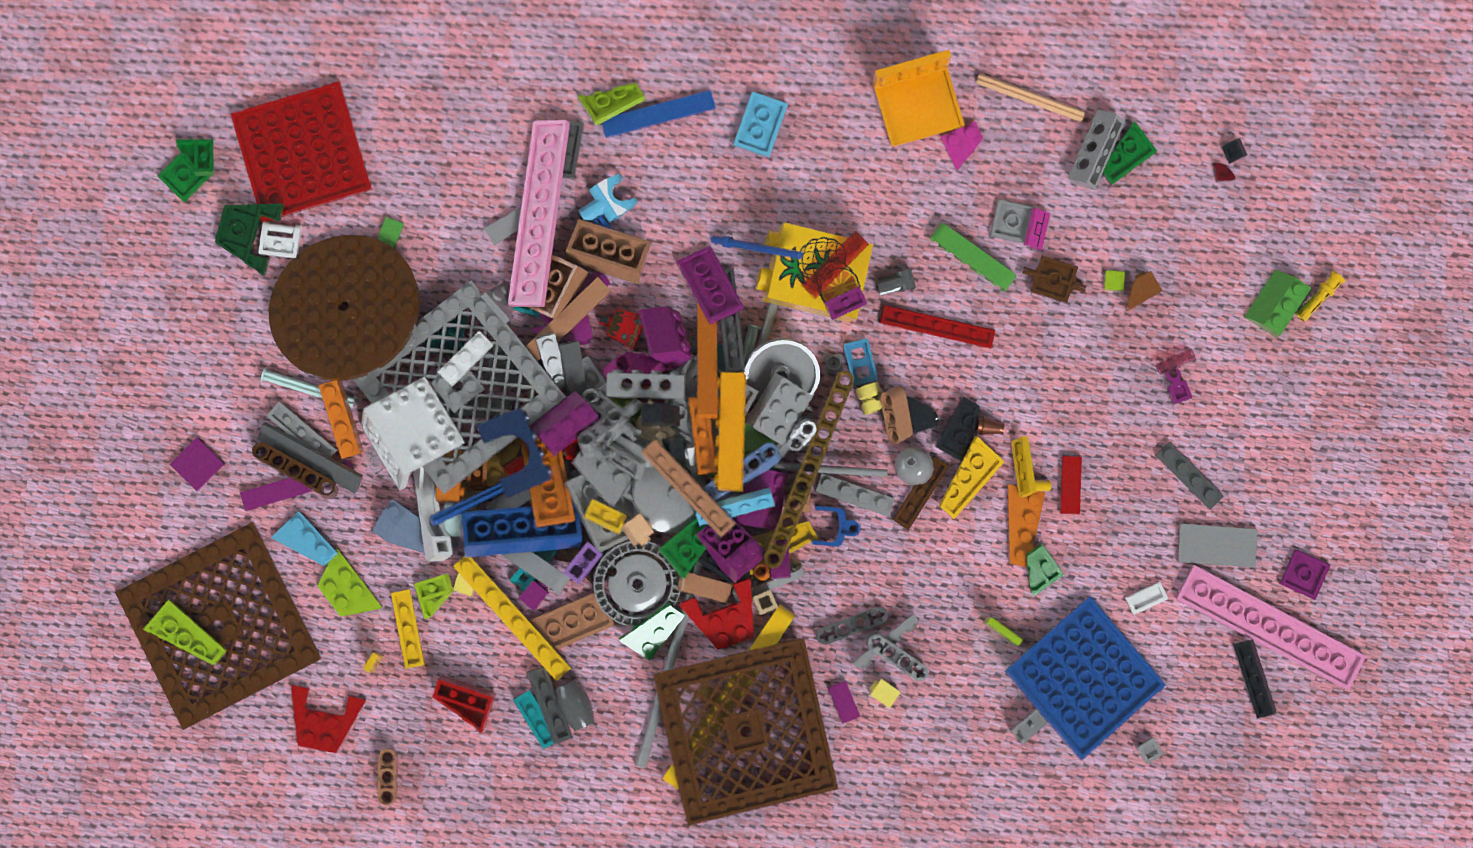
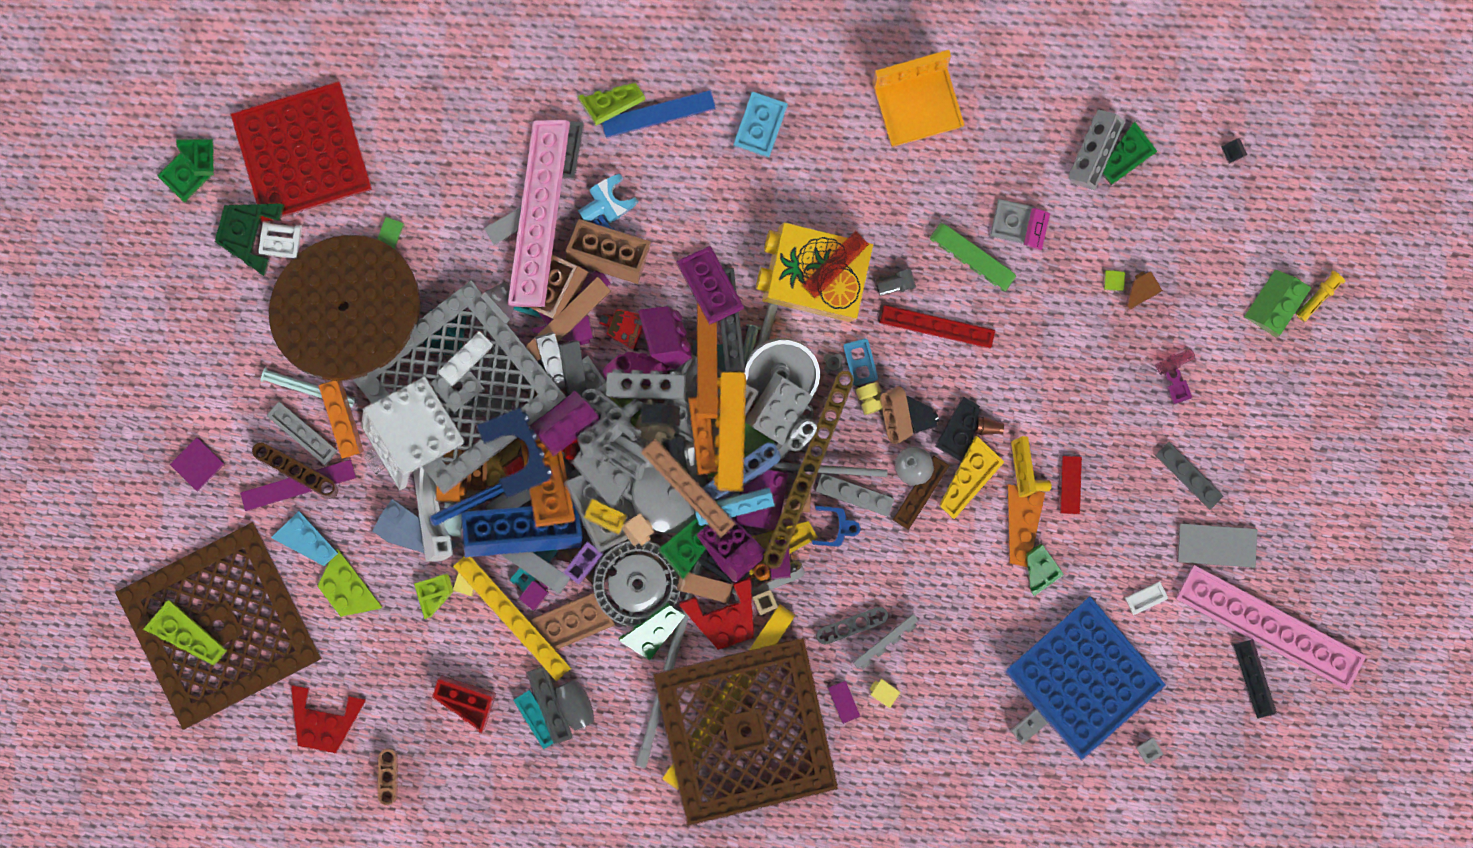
dark grey tile [257,422,363,493] -> none
yellow tile [363,652,384,673] -> none
yellow plate [391,589,425,669] -> none
blue bar [711,236,803,259] -> none
magenta plate [824,286,868,320] -> none
dark grey beam [865,632,928,681] -> none
dark pink wing [941,121,983,170] -> none
light nougat axle [976,74,1085,121] -> none
lime tile [984,617,1023,646] -> none
reddish brown plate [1022,256,1087,304] -> none
dark red tile [1214,163,1236,182] -> none
magenta tile [1279,549,1330,600] -> none

